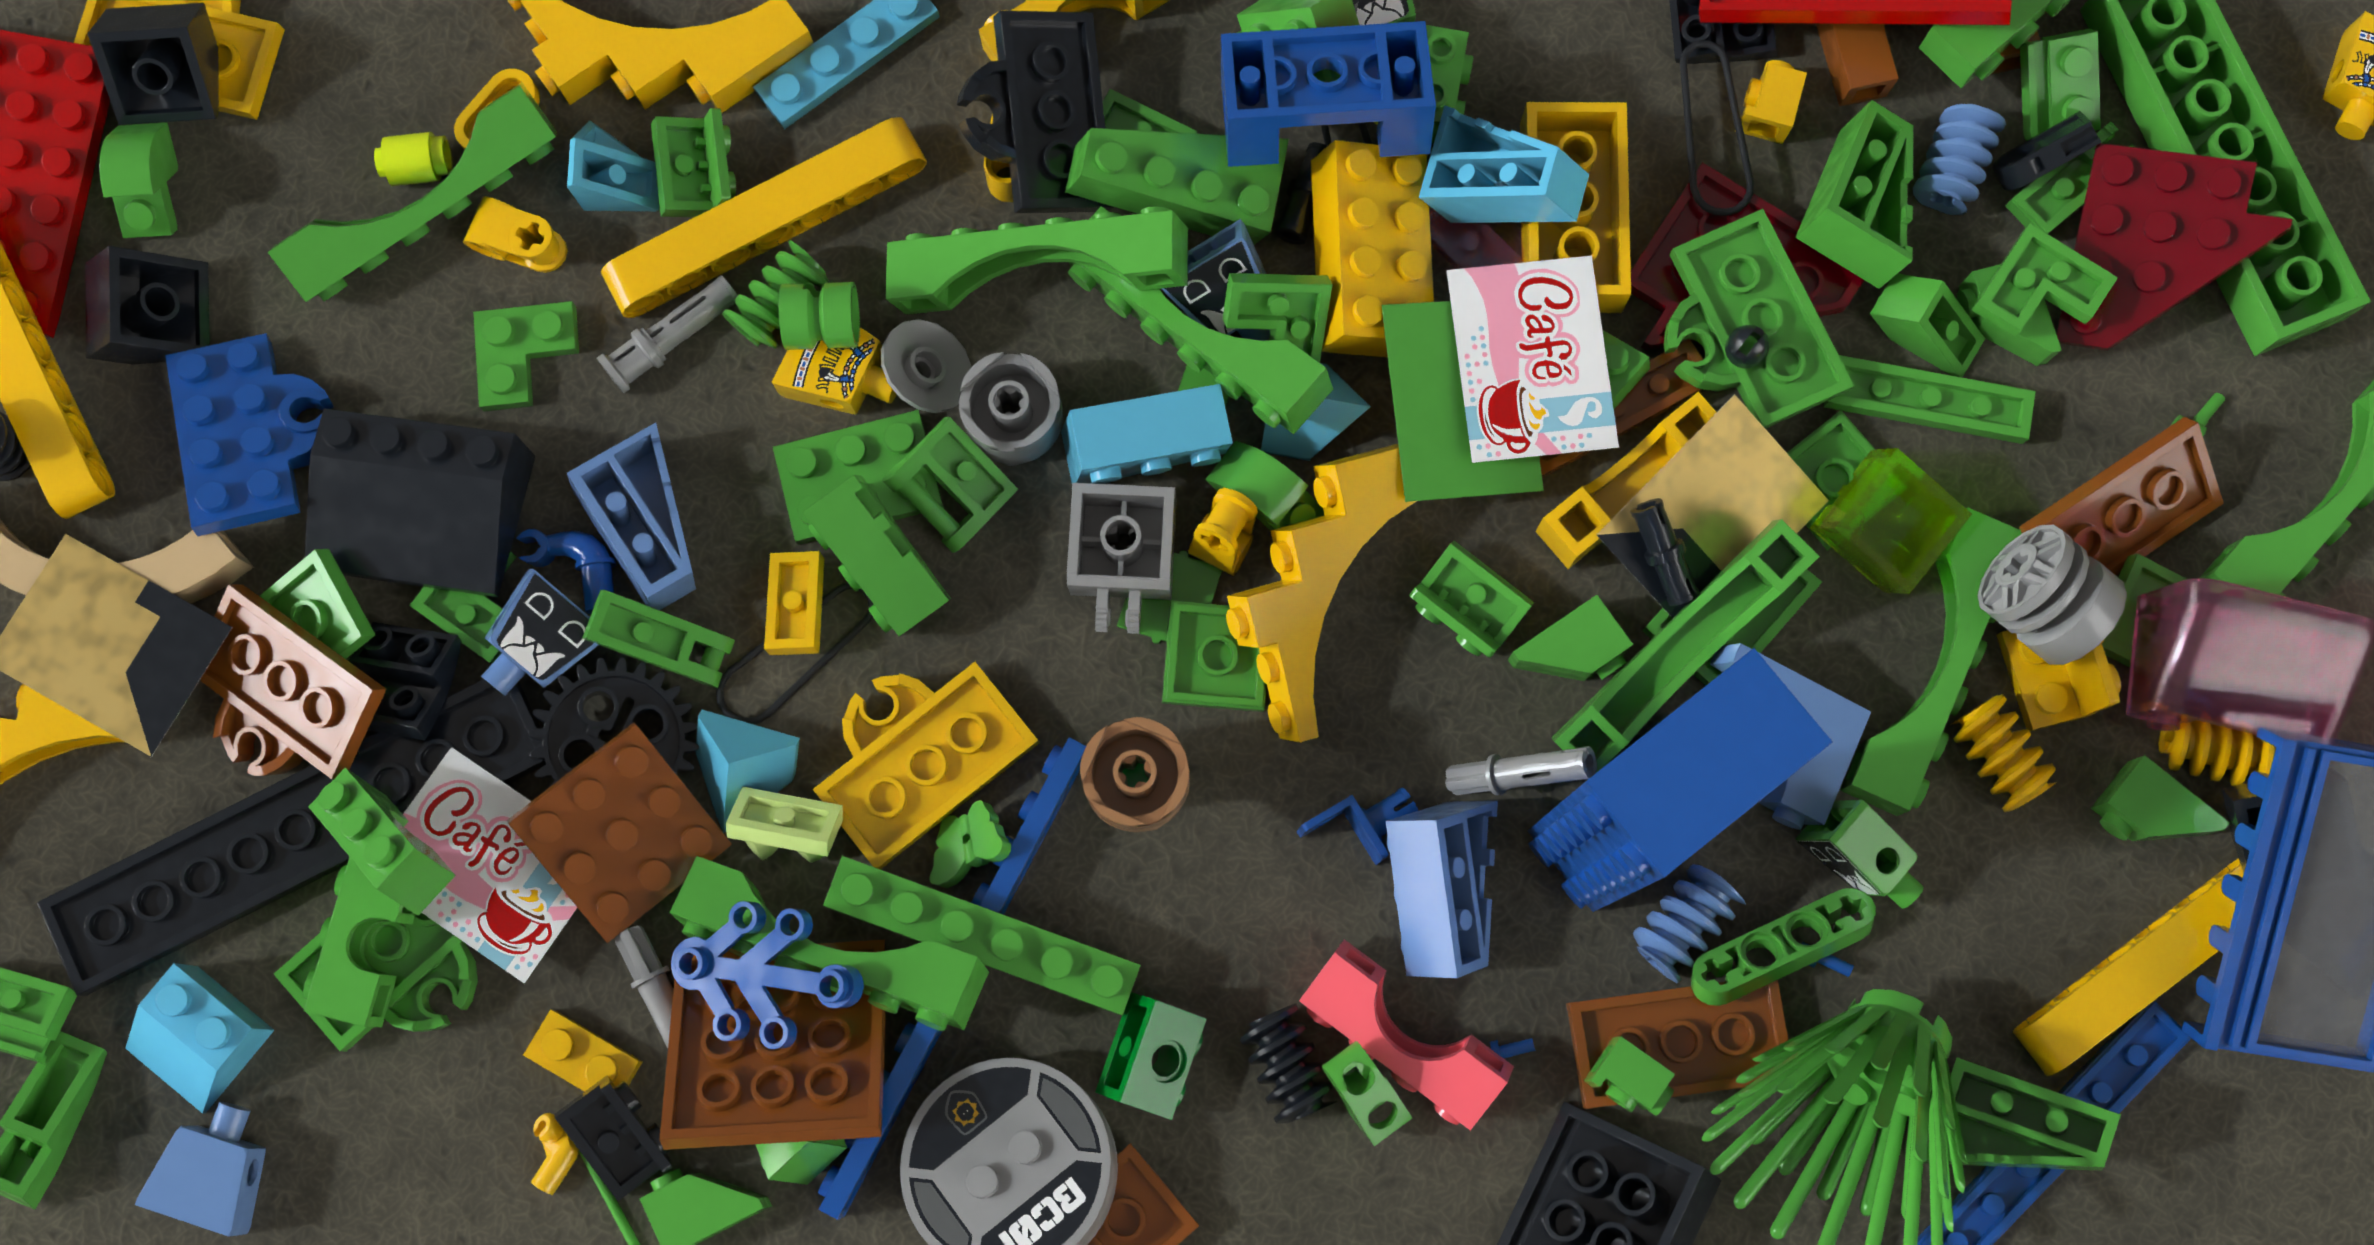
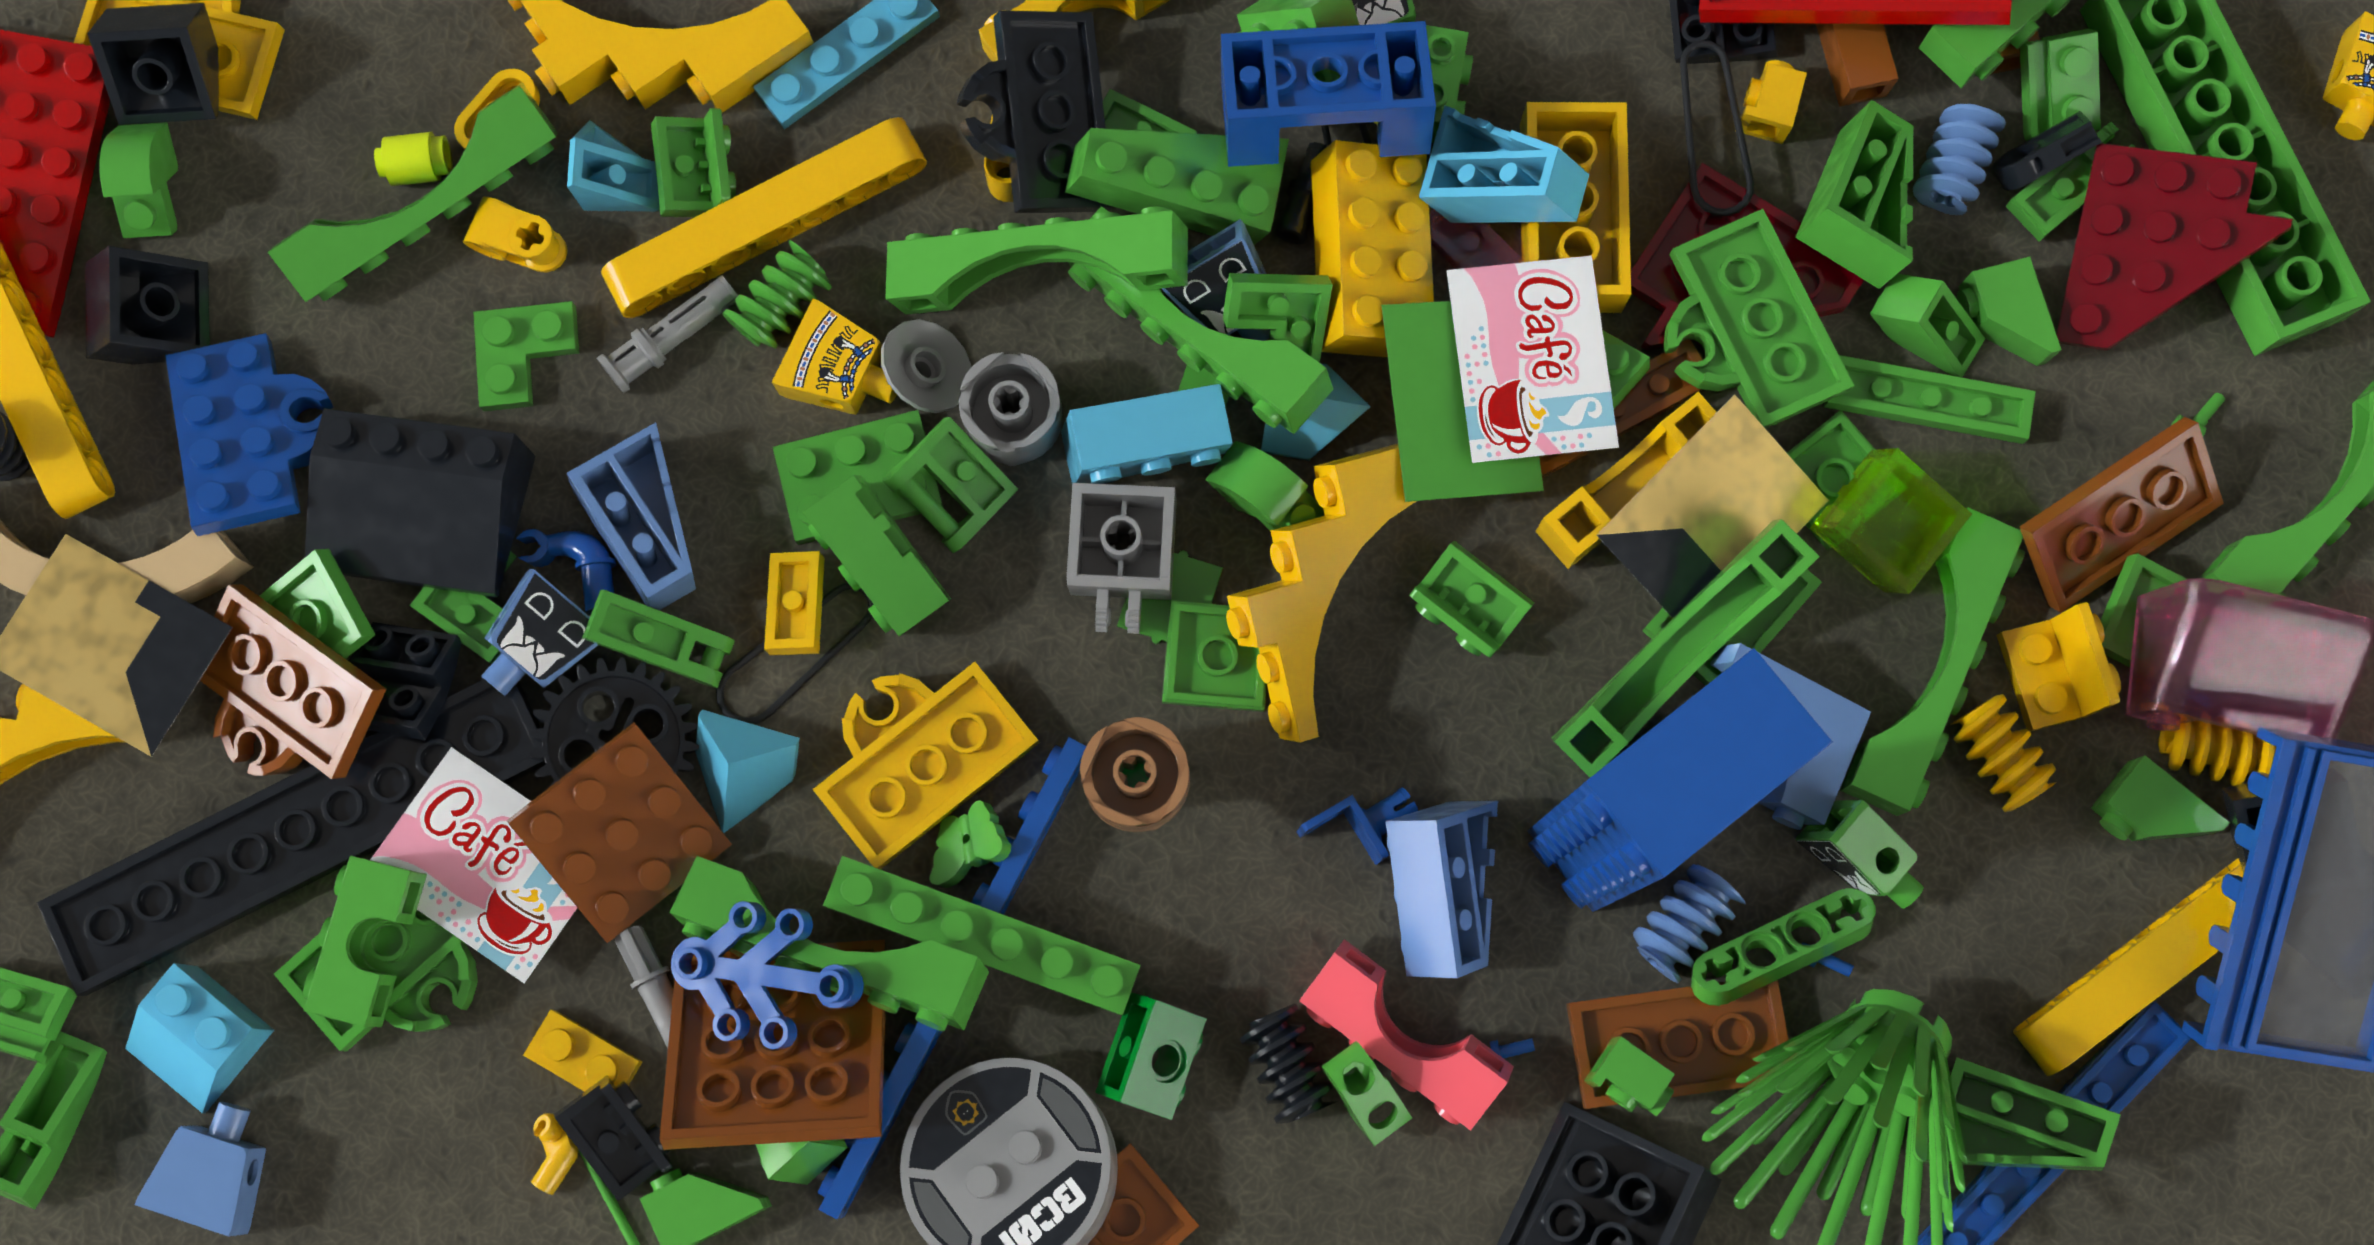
bright green arch [308,767,456,916] -> none
yellowish green tile [726,787,843,863] -> none
bright green wheel [779,281,860,350] -> none
yellow piece [1188,488,1258,576] -> none
light grey axle [1445,746,1597,796] -> none
bright green slope [1508,595,1633,681] -> none
black pin [1630,498,1700,606] -> none
black hinge [1725,325,1769,369] -> none
bright green plate [1972,223,2118,337] -> none
light grey wheel [1977,525,2127,665] -> none

